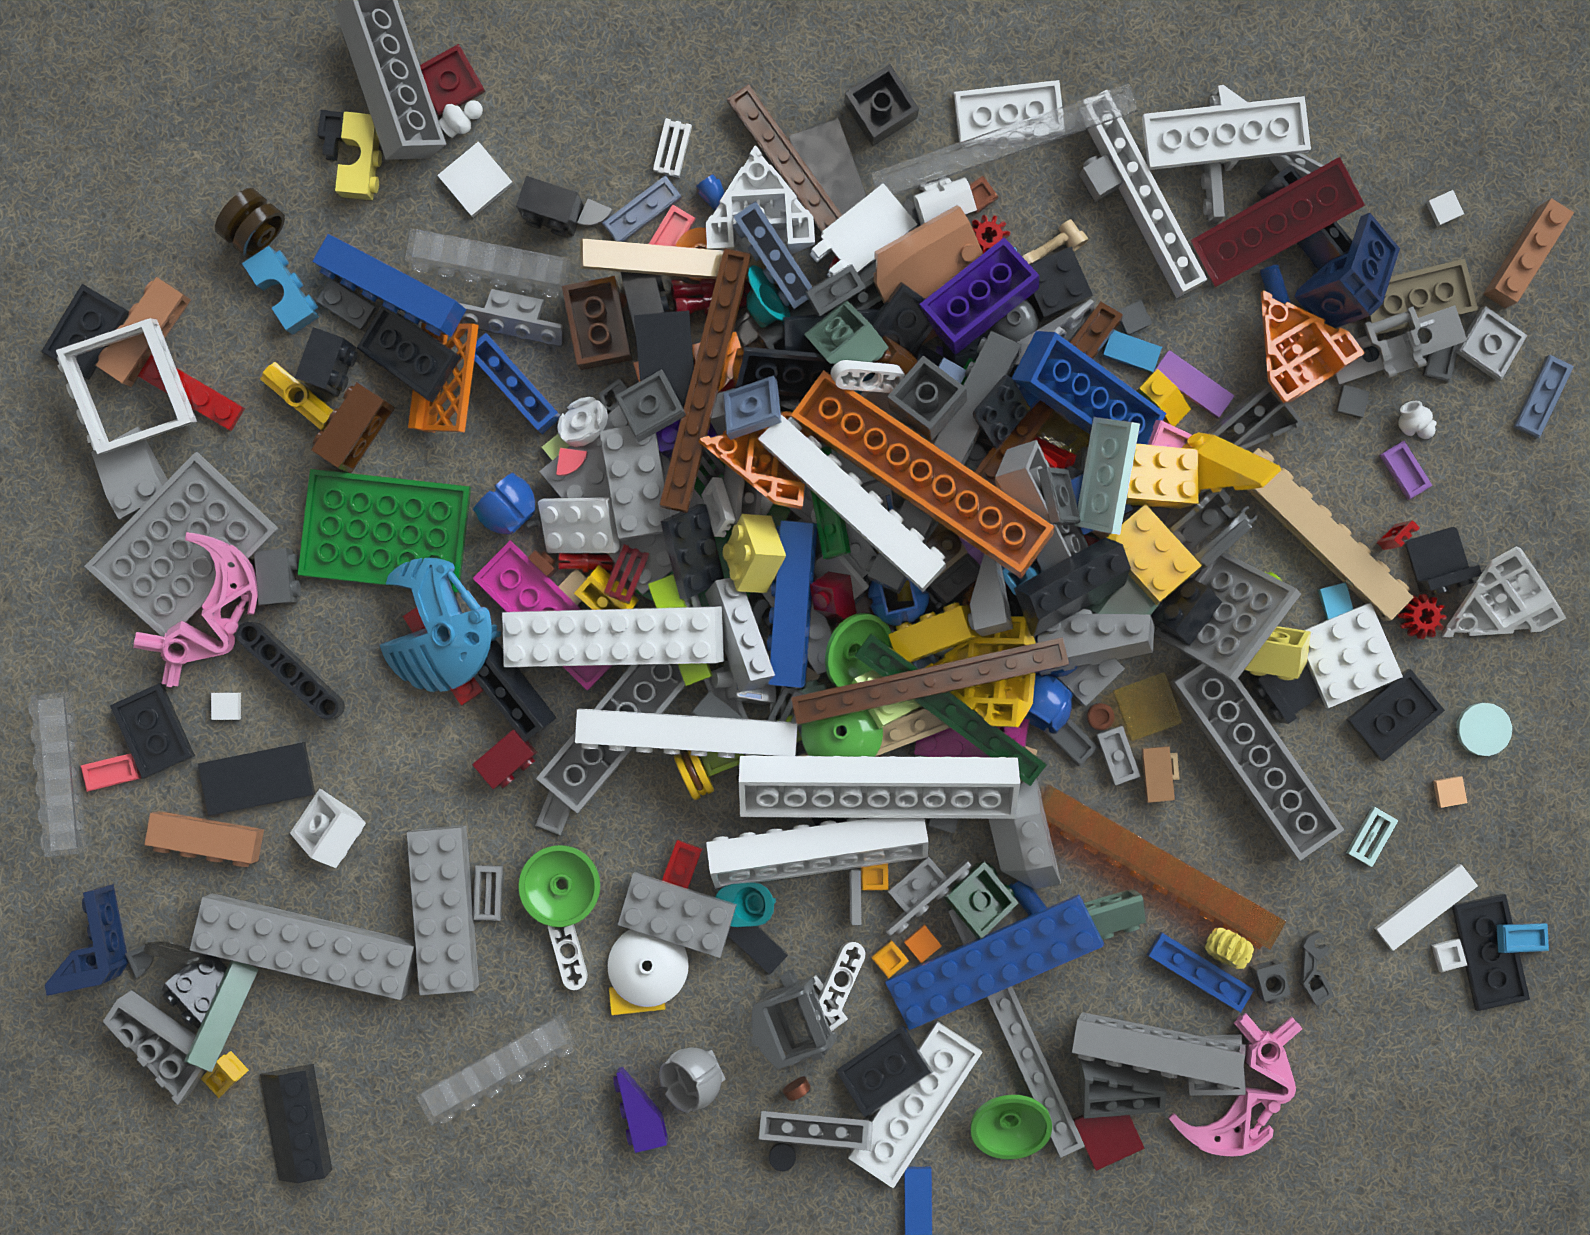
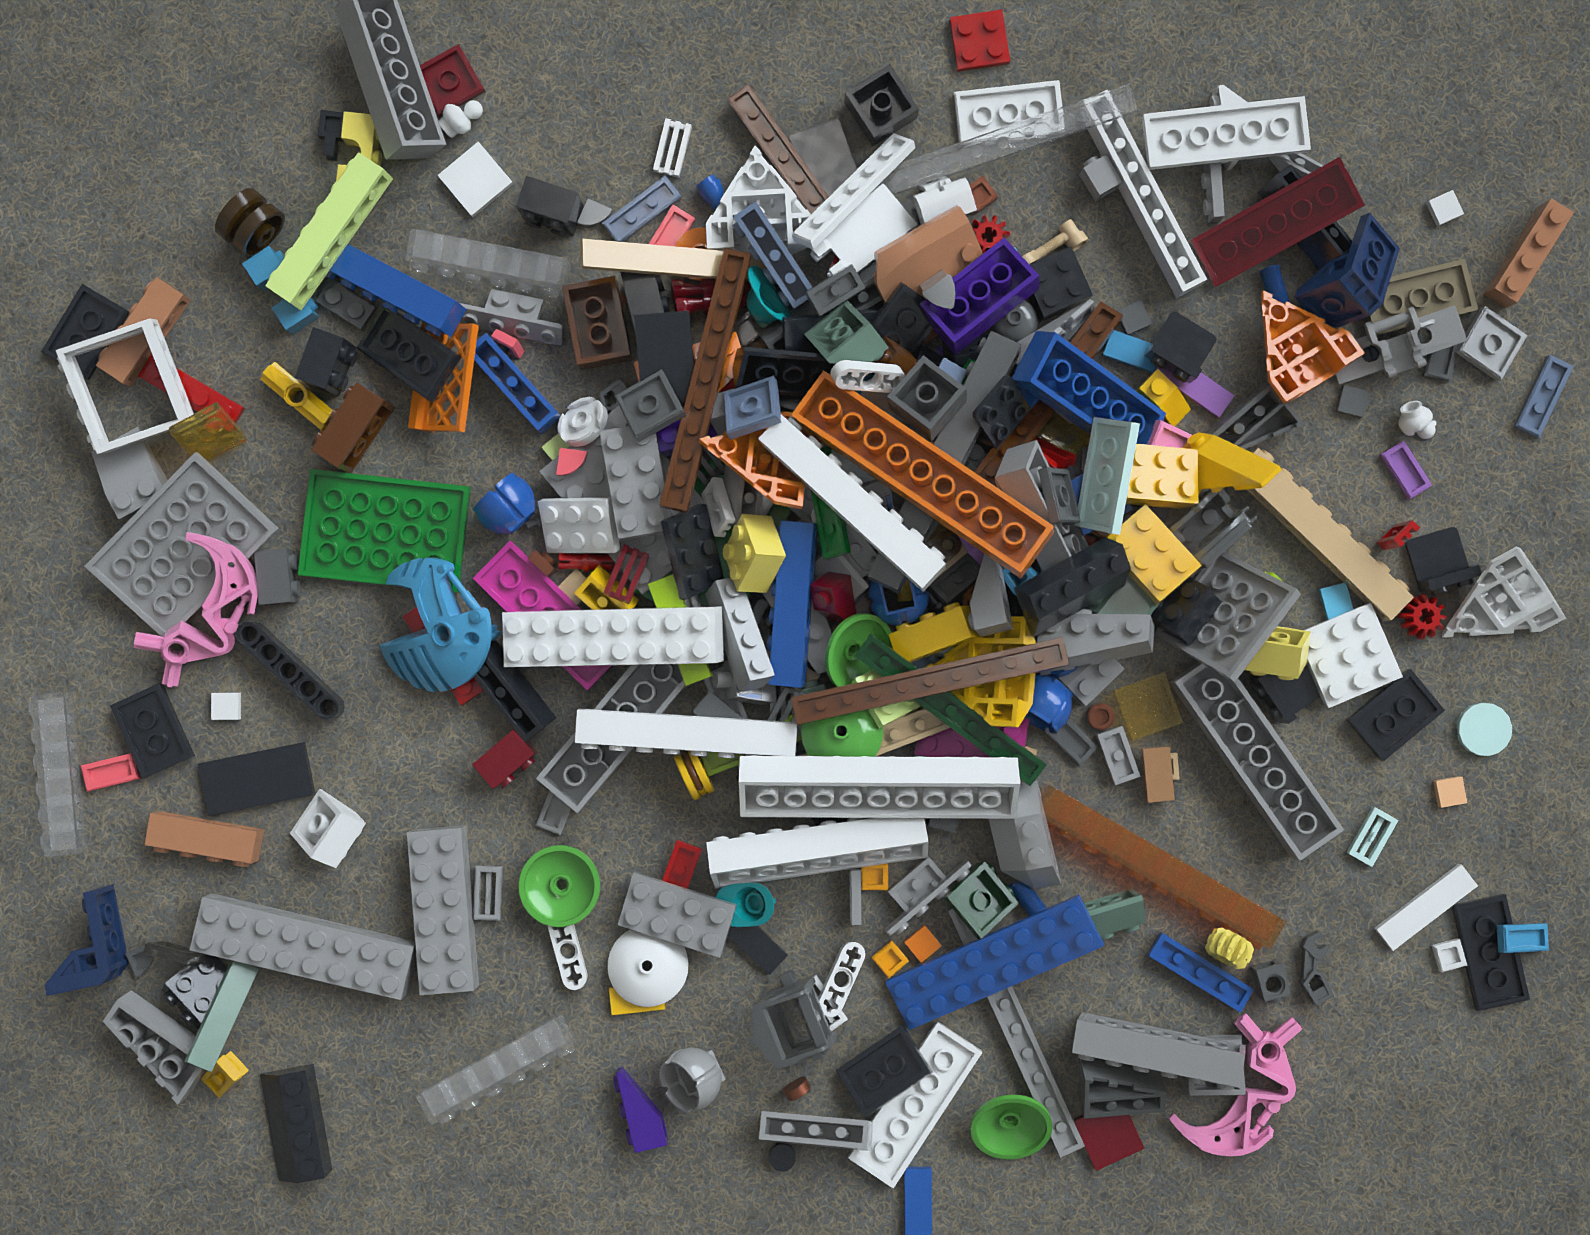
none -> clear yellow plate [169,402,247,461]
none -> yellowish green brick [265,152,393,310]
none -> coral tile [491,329,525,359]
none -> white tile [792,133,915,250]
none -> light grey tile [920,270,955,309]
none -> red plate [949,9,1010,72]
none -> black bracket [1144,312,1217,384]

